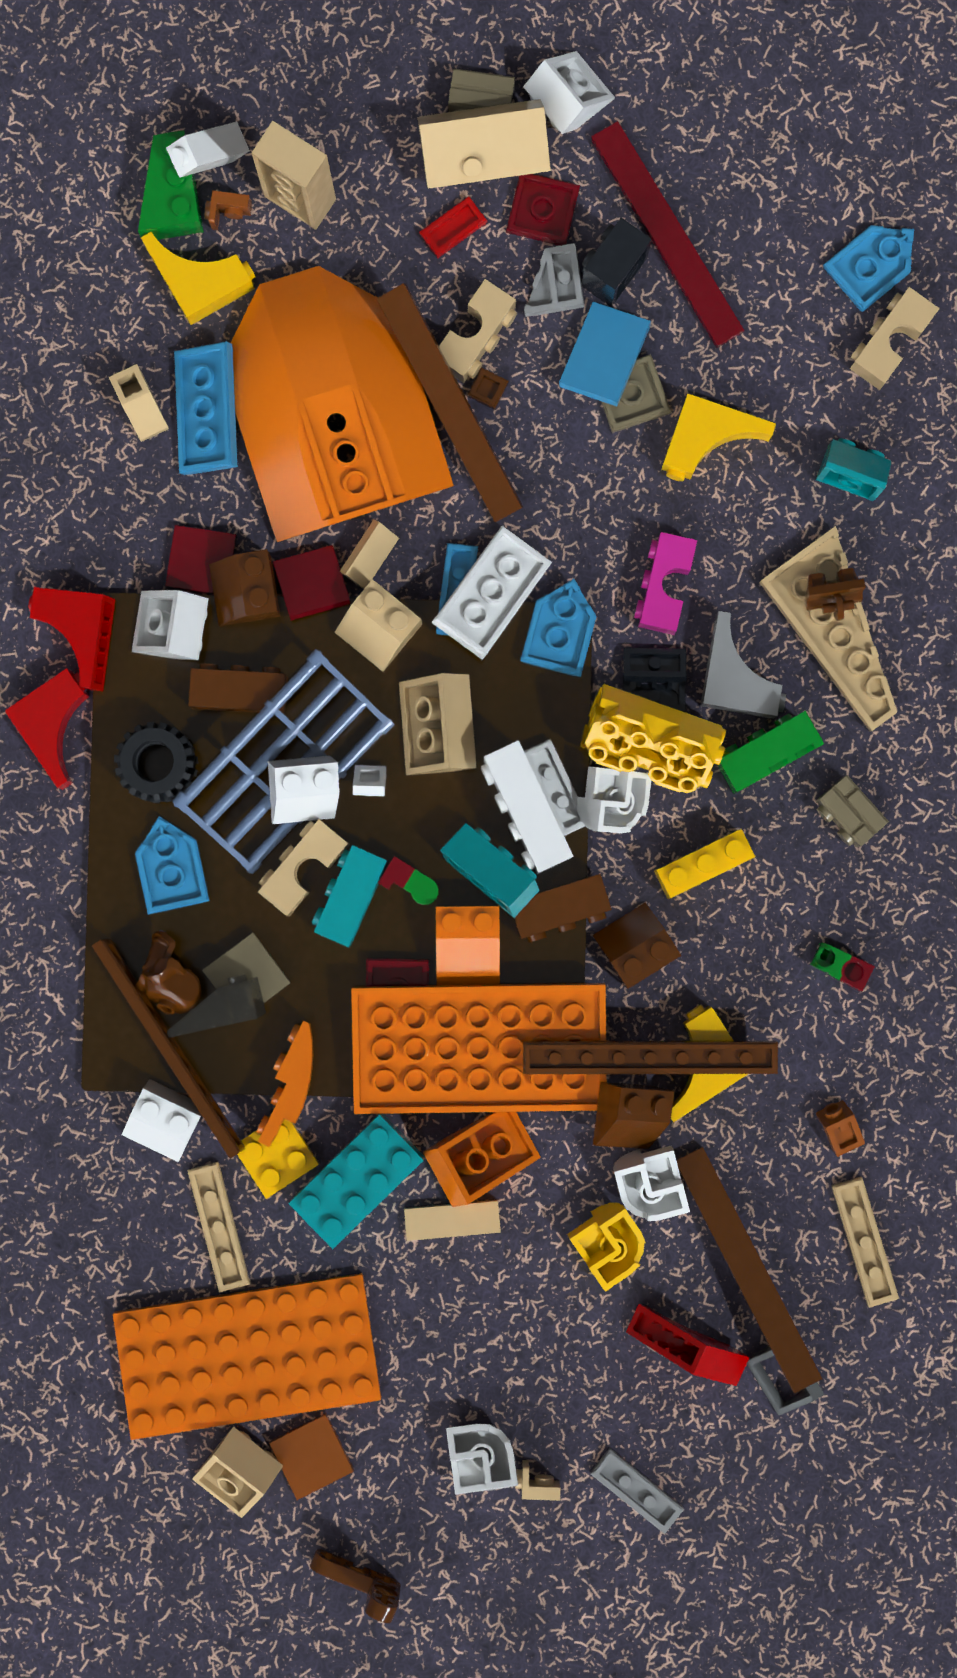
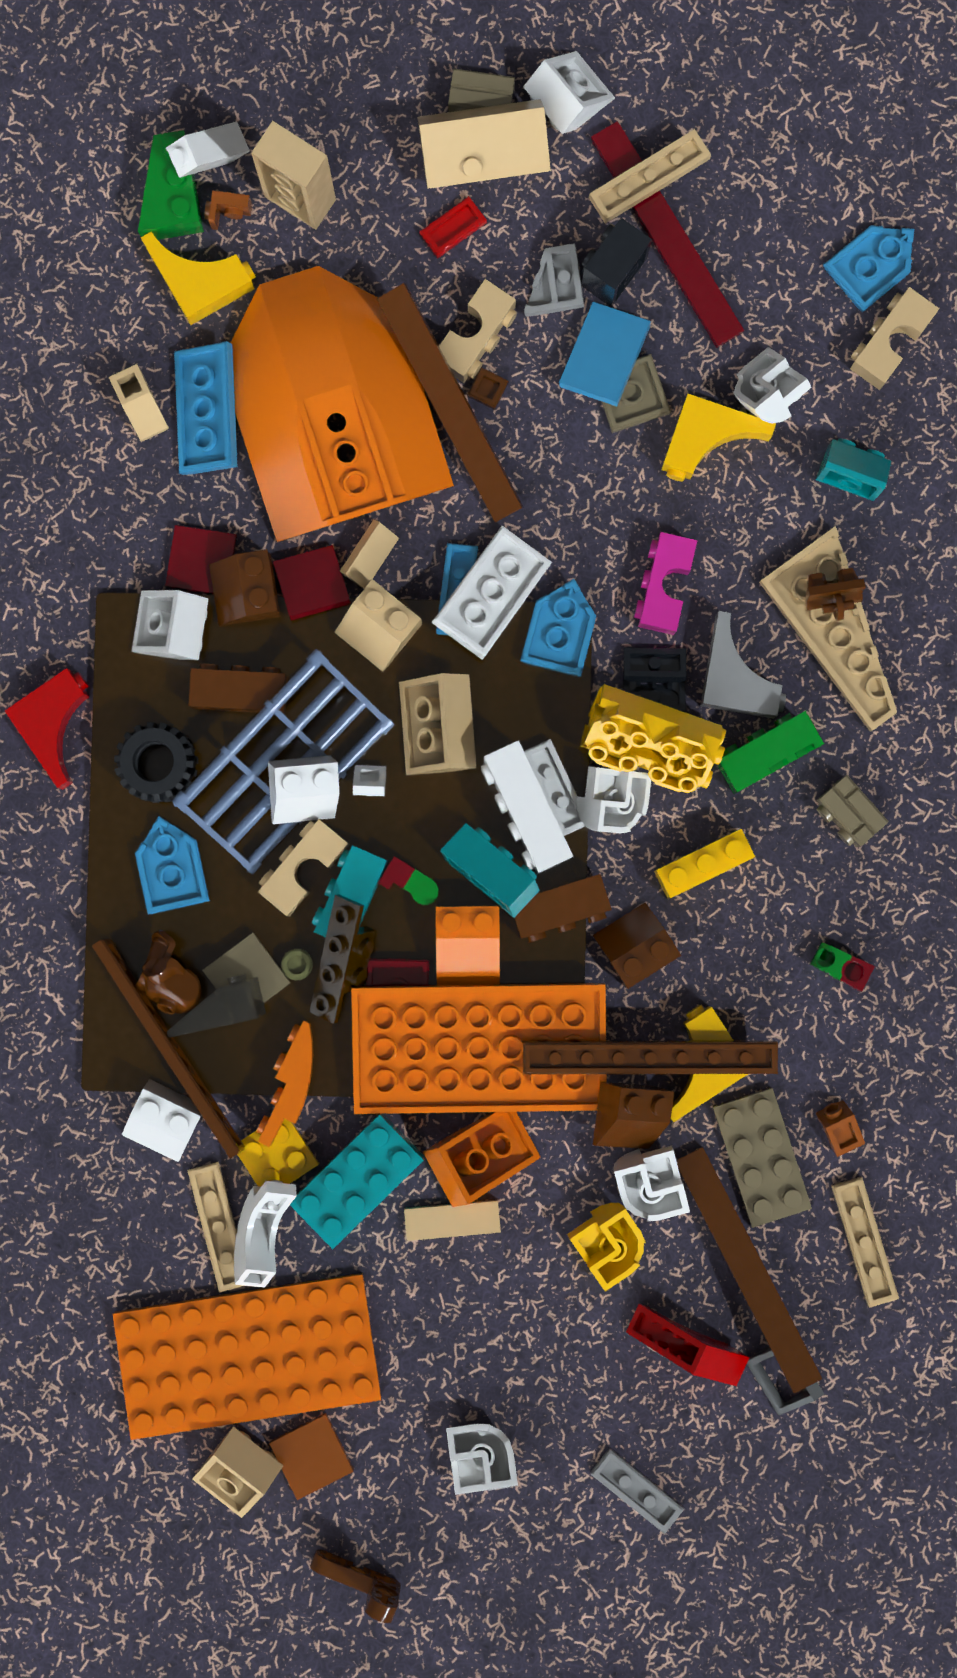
red arch [28,587,116,691] -> none
dark red tile [506,174,580,246] -> none
tan bracket [515,1460,561,1501] -> none
none -> white arch [234,1180,297,1288]
none -> olive tile [281,949,313,980]
none -> dark brown bracket [309,894,376,1024]
none -> tan plate [589,129,711,224]
none -> dark tan plate [712,1088,812,1228]
none -> white brick [733,347,812,424]

